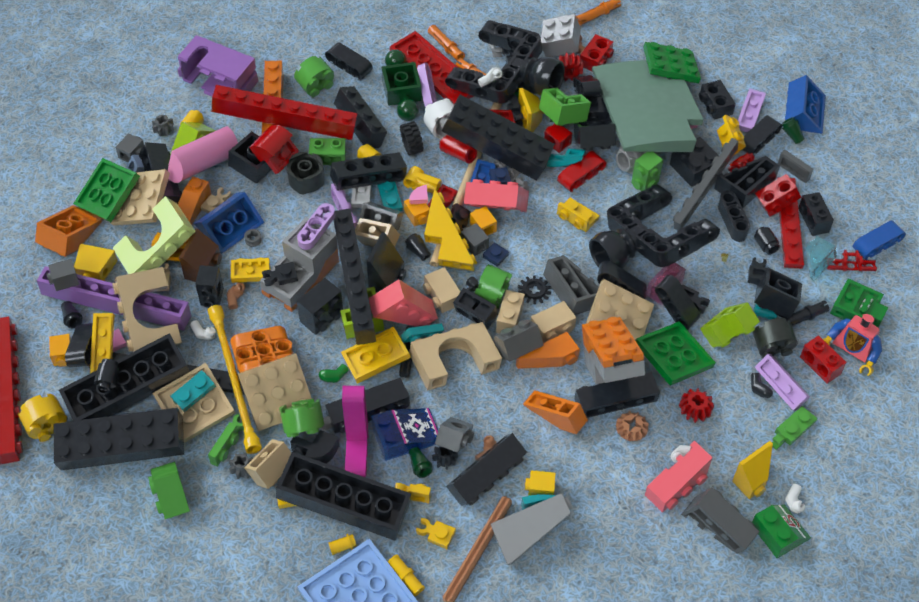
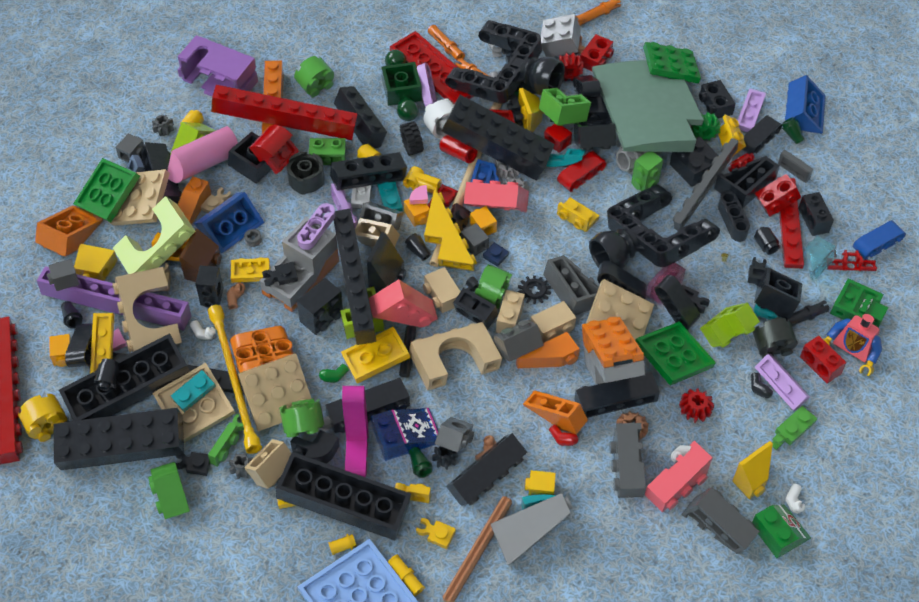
black beam [325,42,373,80] -> none
teal plate [400,323,444,343] -> none
white arm [478,67,502,87] -> none
dark blue plate [489,167,511,185] -> none
none -> black plate [175,452,210,476]
none -> red arm [549,425,579,446]
none -> dark grey wedge [609,423,646,498]
none -> green gear [691,112,721,141]

